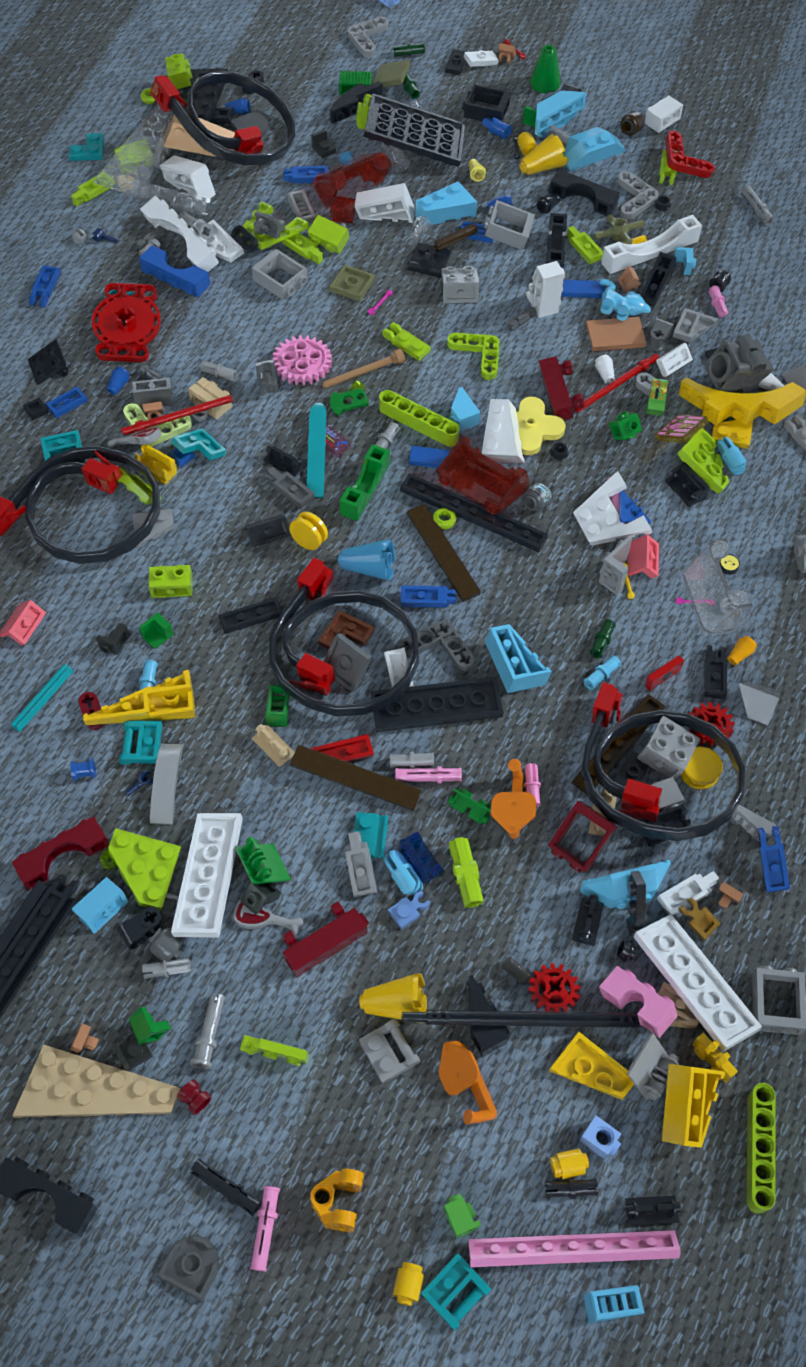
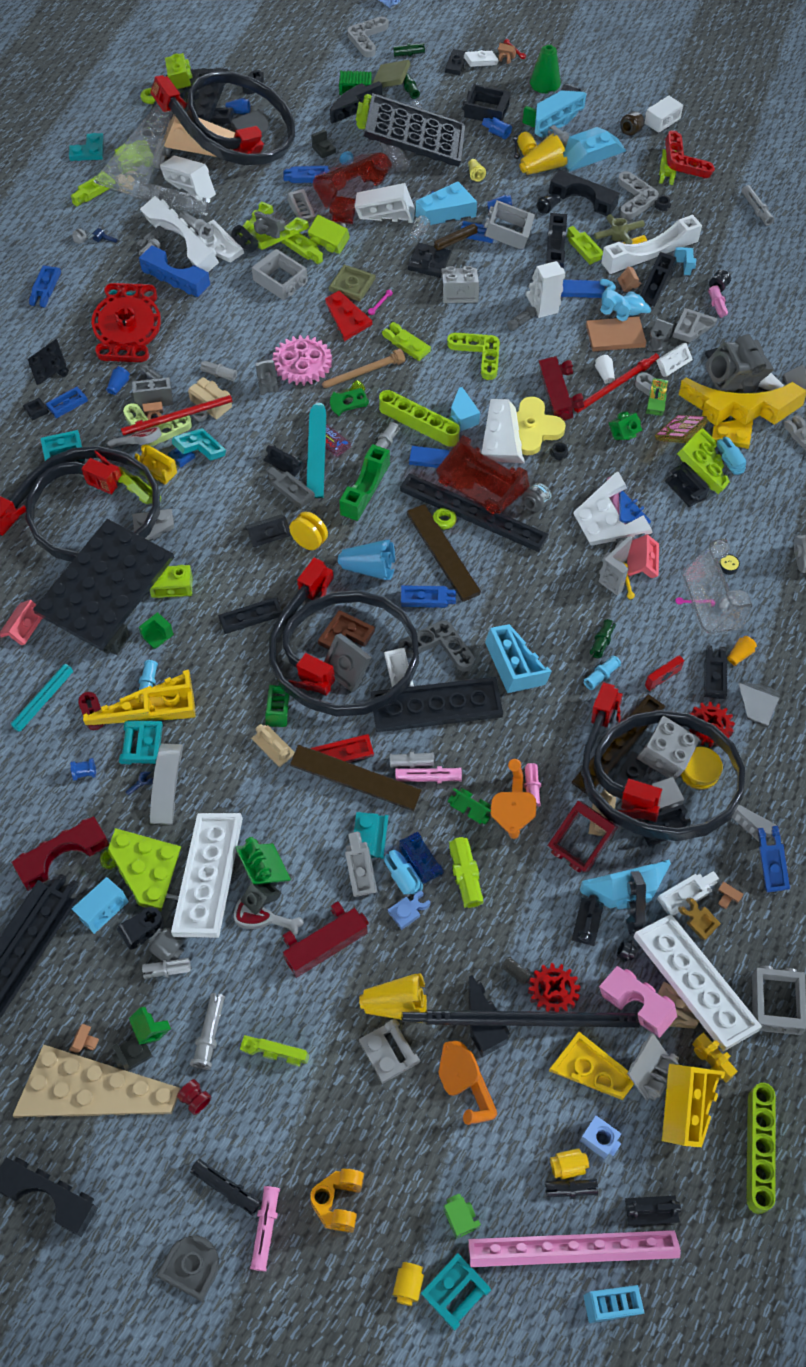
none -> black plate [33,519,175,651]
none -> red wing [325,291,372,341]

